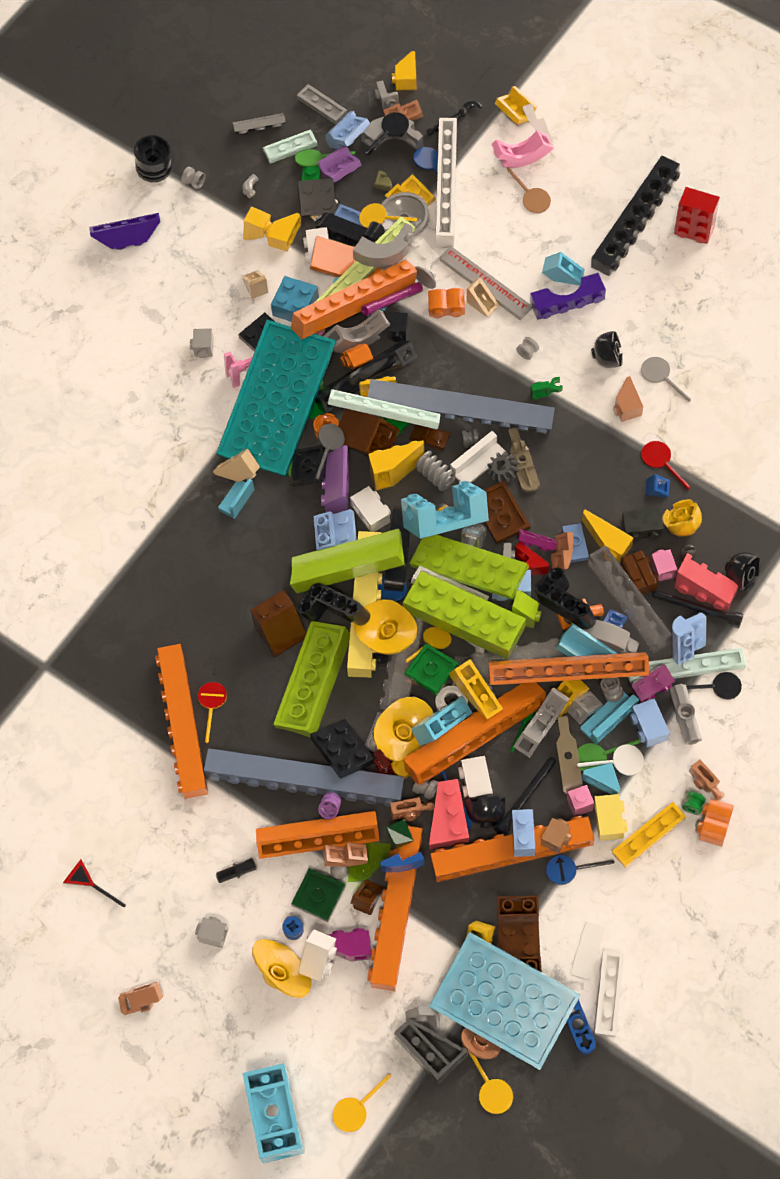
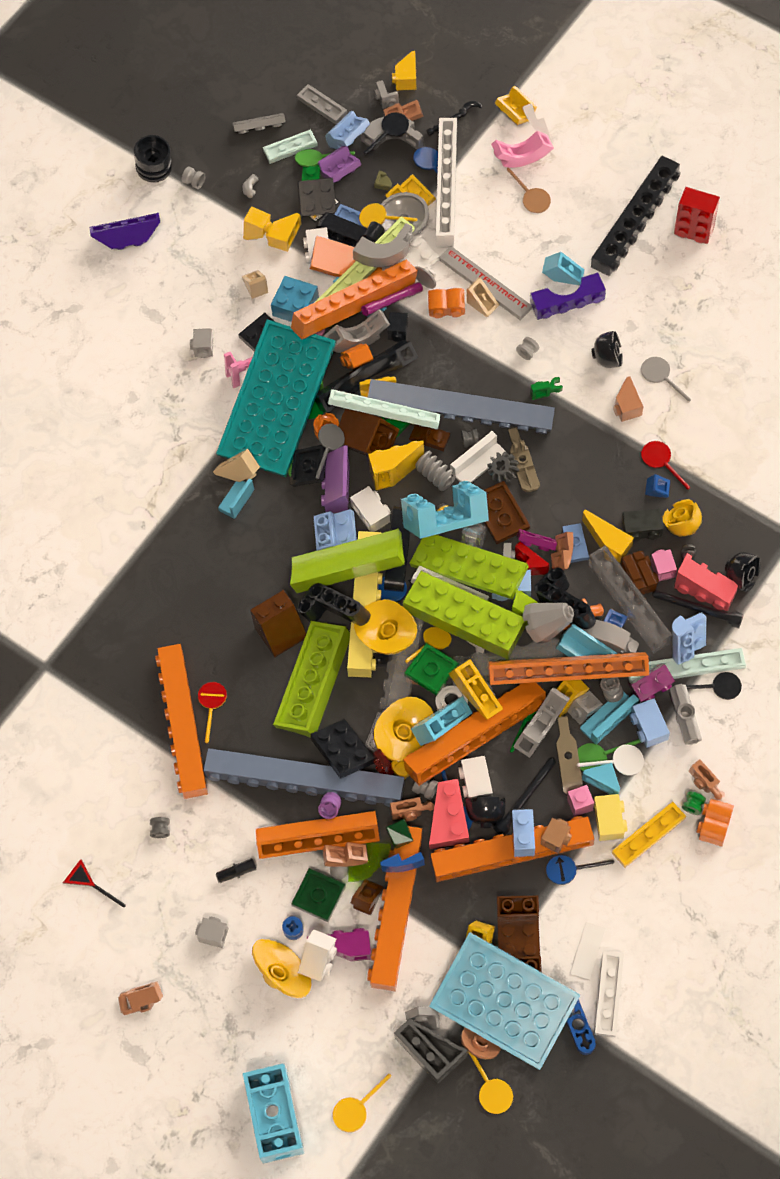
none -> dark grey wheel [150,817,170,838]
none -> light grey cone [523,603,574,644]

